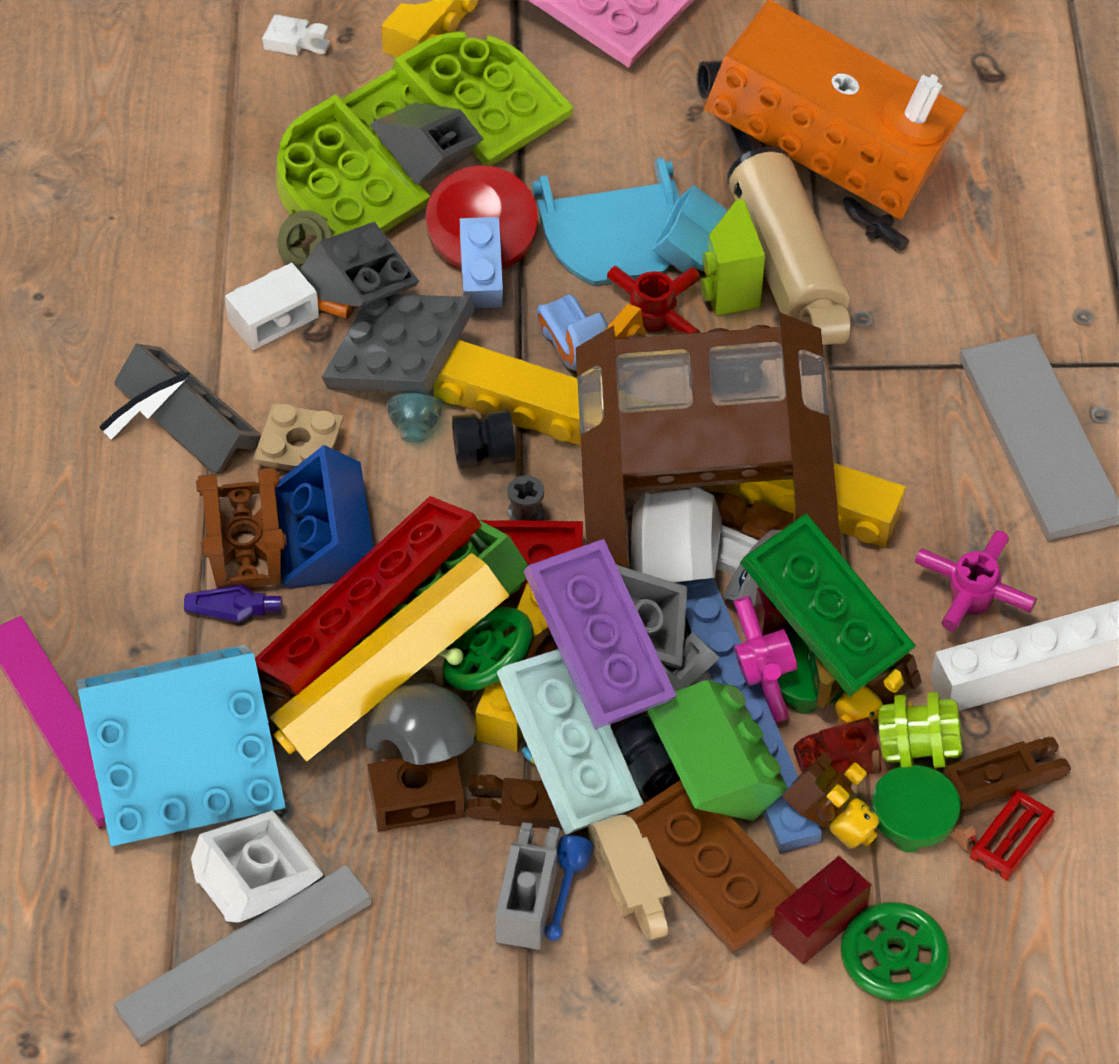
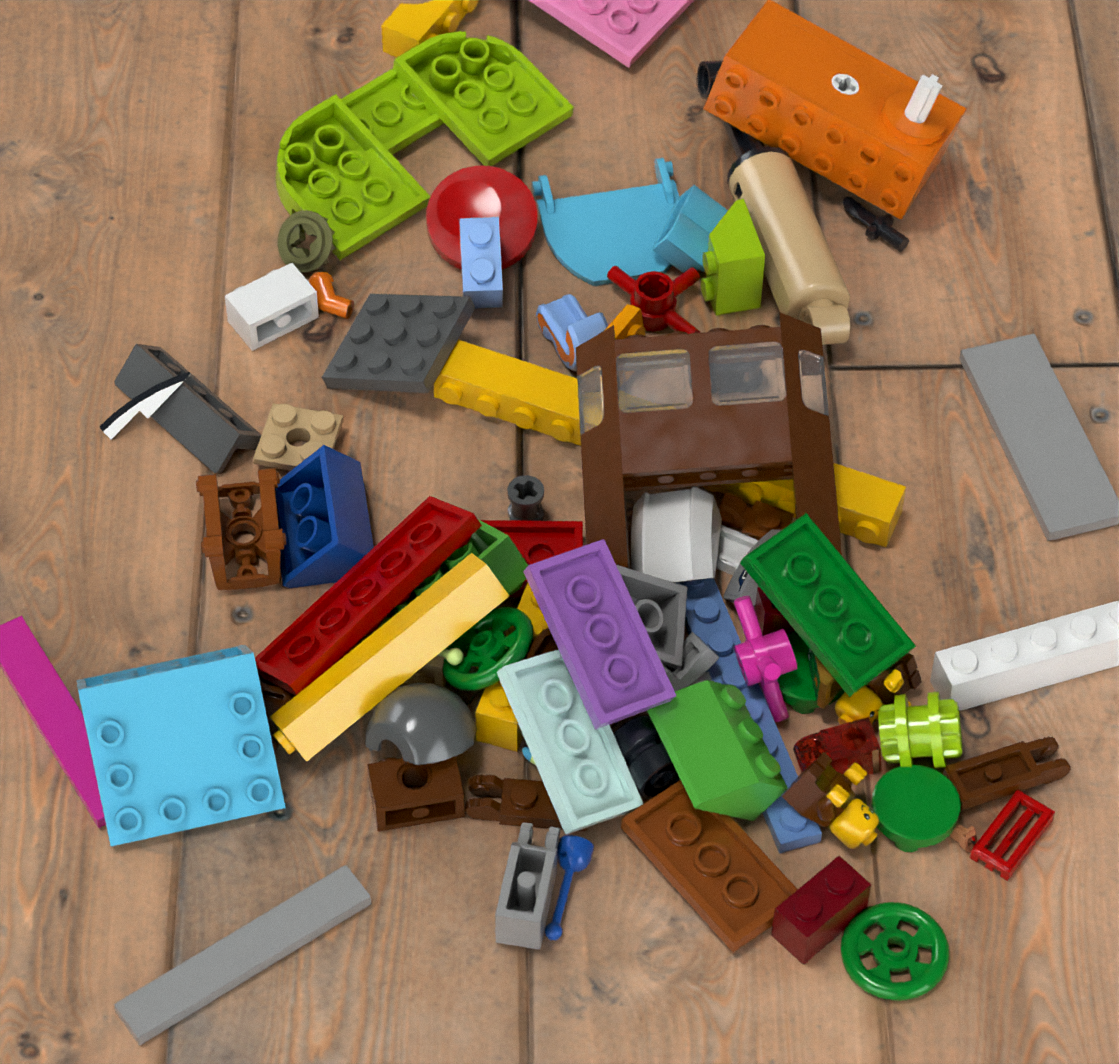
dark purple piece [184,584,283,623] -> none
white slope [191,811,324,922] -> none
white plate [262,14,330,56] -> none
dark grey slope [300,222,419,307] -> none
dark grey slope [370,102,484,185] -> none
clear light blue brick [387,393,443,442] -> none
black wheel [452,409,515,468] -> none
tan piece [588,815,671,941] -> none
dark pink bar [915,531,1037,631] -> none

